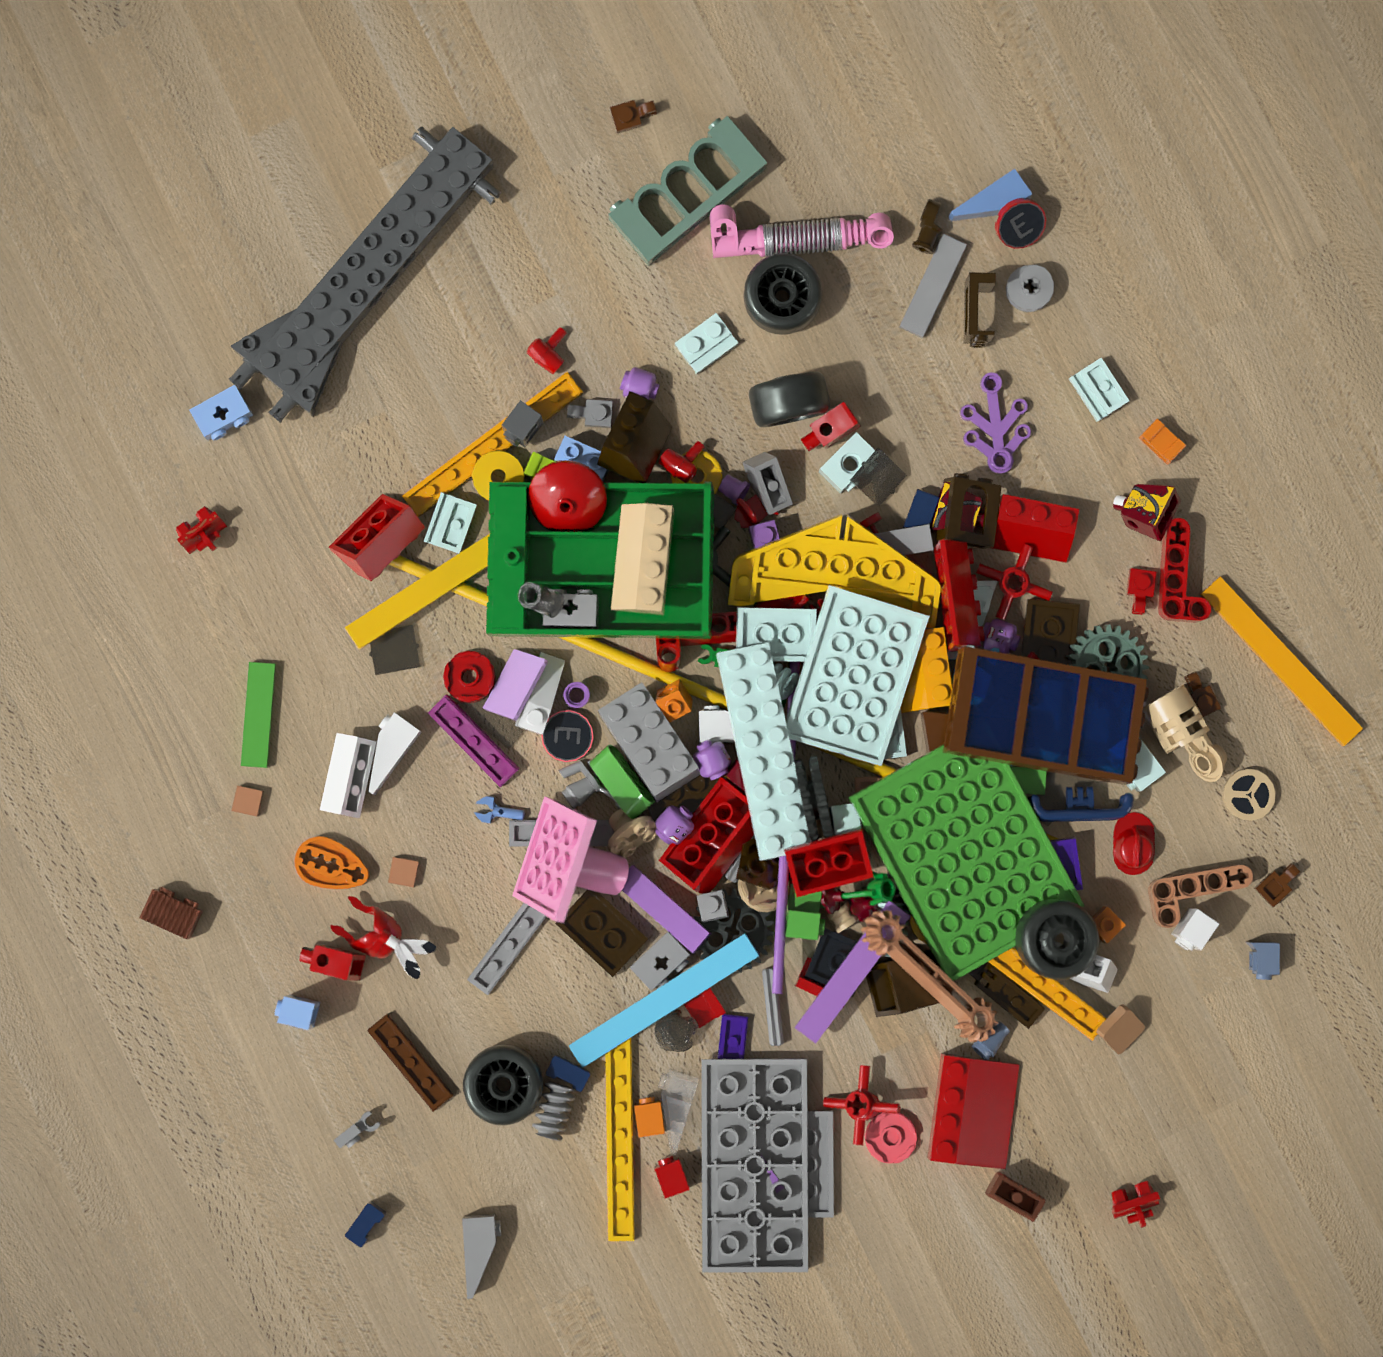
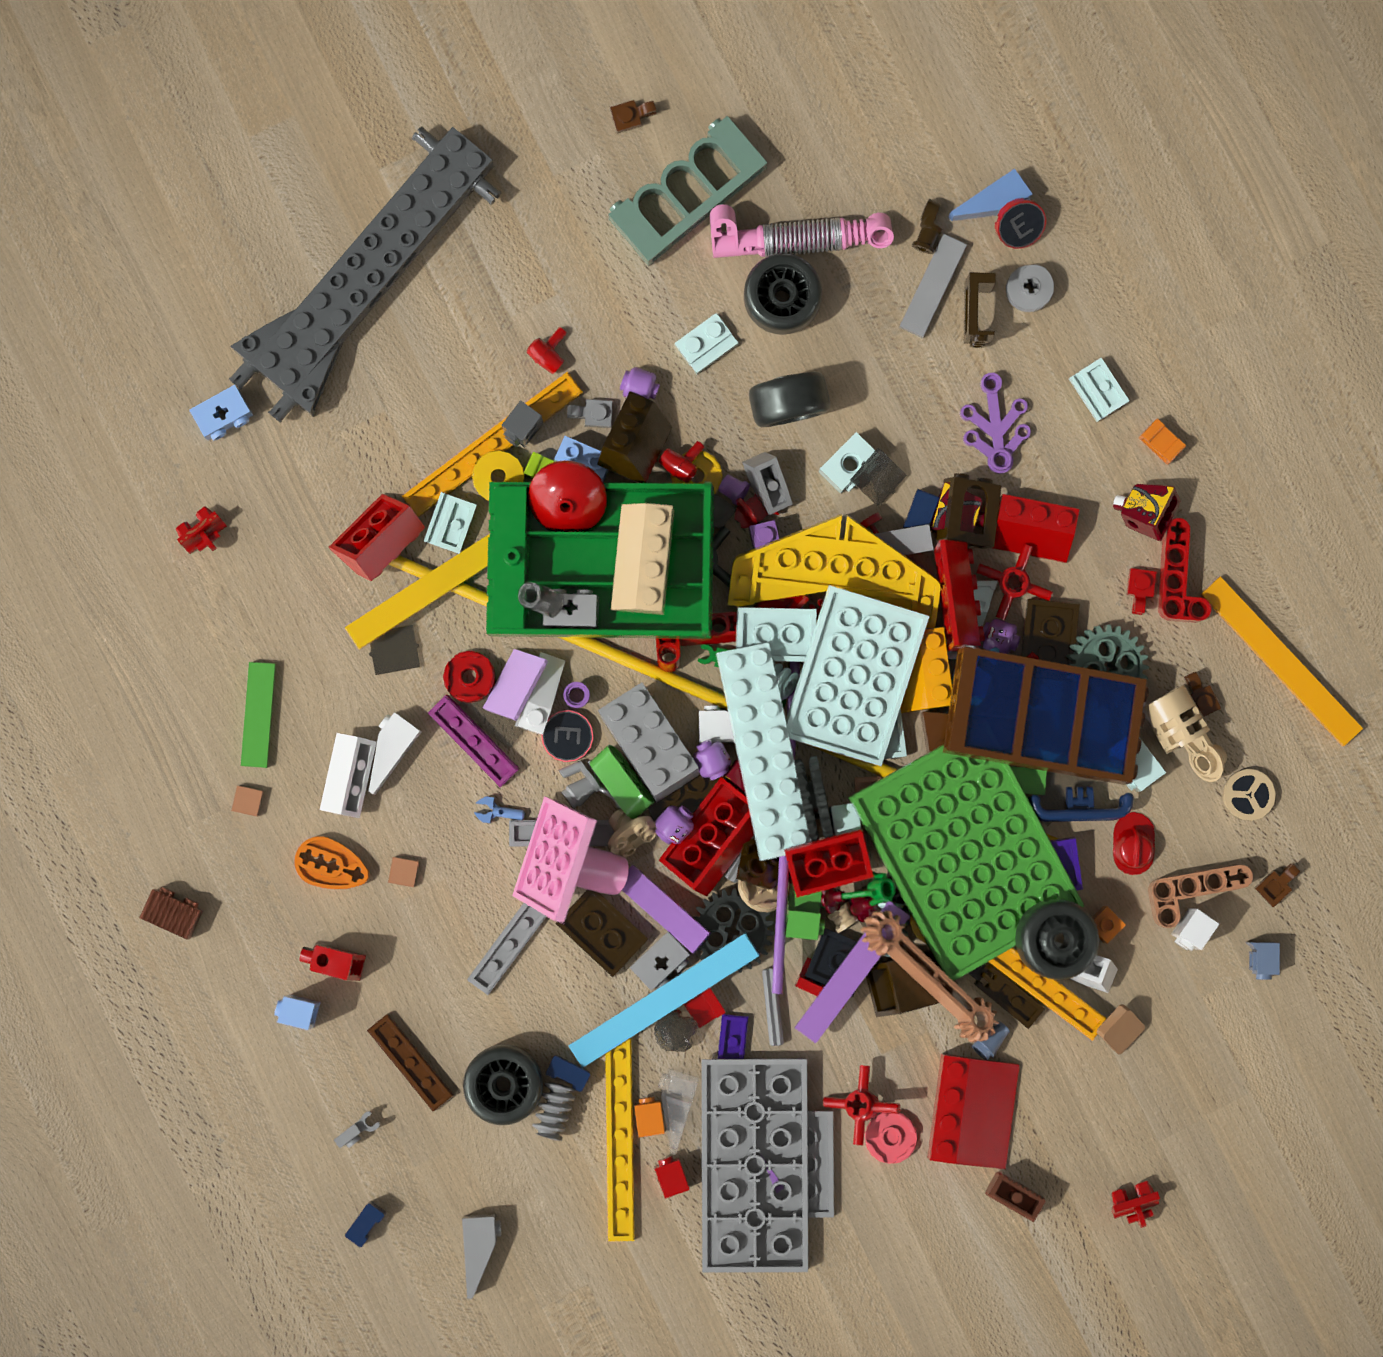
red hair [330,896,436,979] -> none
orange brick [656,679,693,723] -> none
light grey plate [697,890,729,922] -> none
torso [801,402,861,452] -> none

